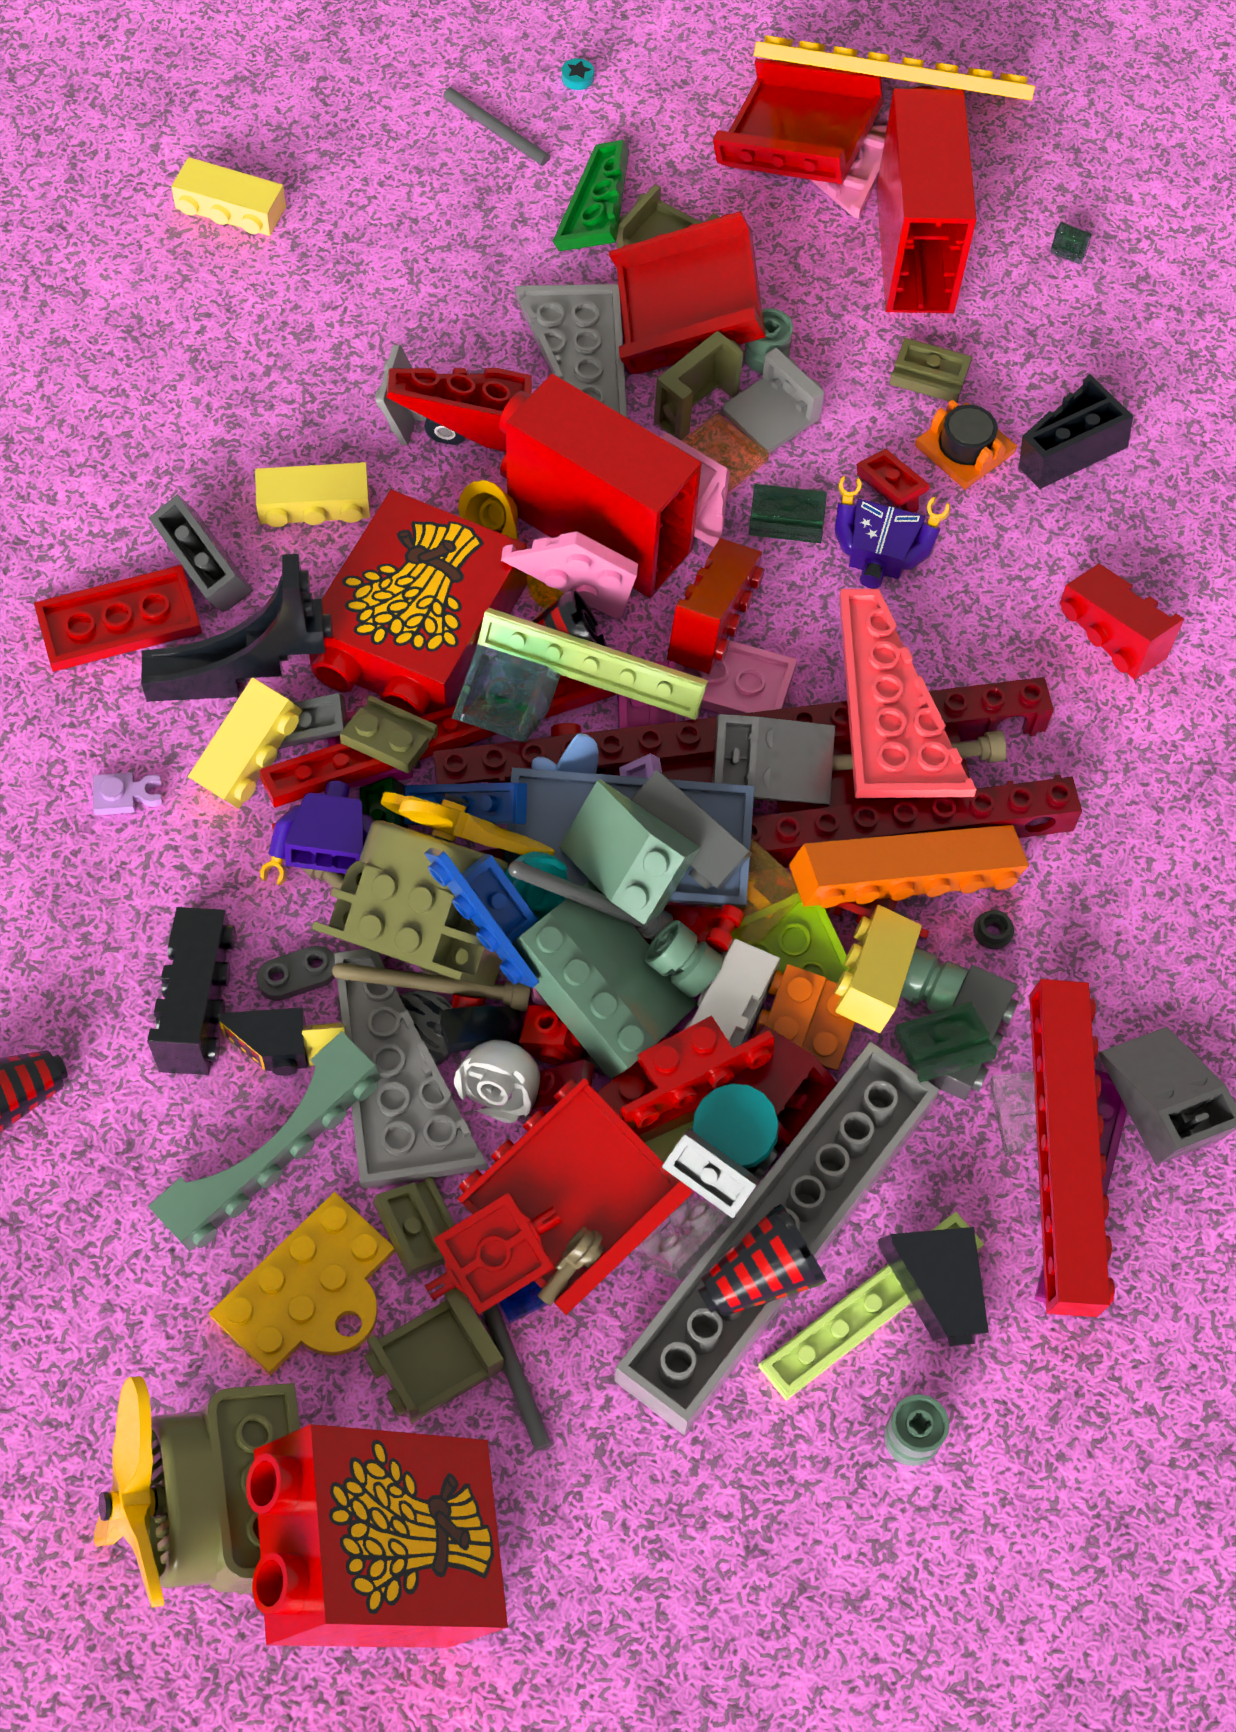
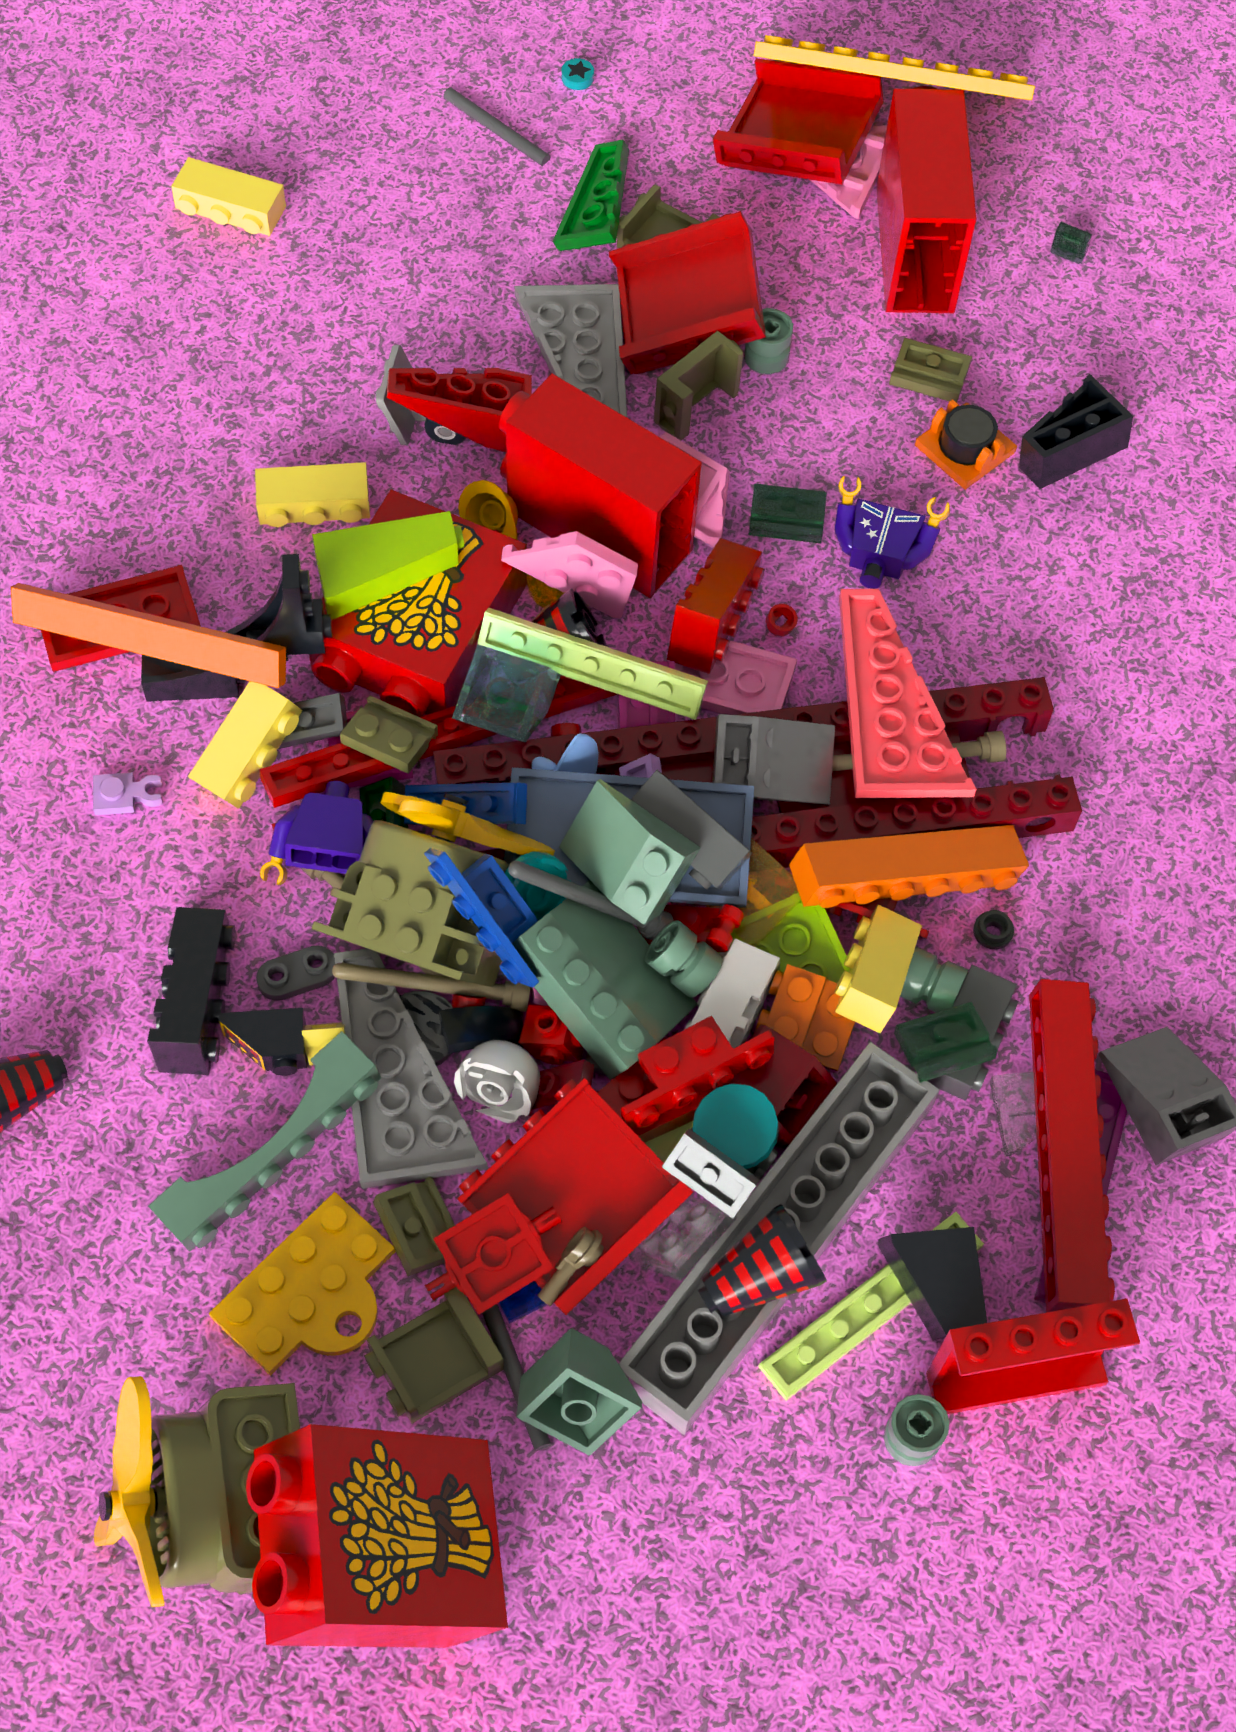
dark grey brick [148,494,253,612] -> none
tile [682,413,769,494] -> none
light grey bracket [723,348,825,453] -> none
red plate [856,449,929,513] -> none
red wedge [1059,563,1184,681] -> none
none -> tile [11,583,286,688]
none -> lime slope [312,511,464,619]
none -> sand green slope [516,1328,642,1456]
none -> red hinge [766,604,798,637]
none -> red panel [926,1298,1140,1414]

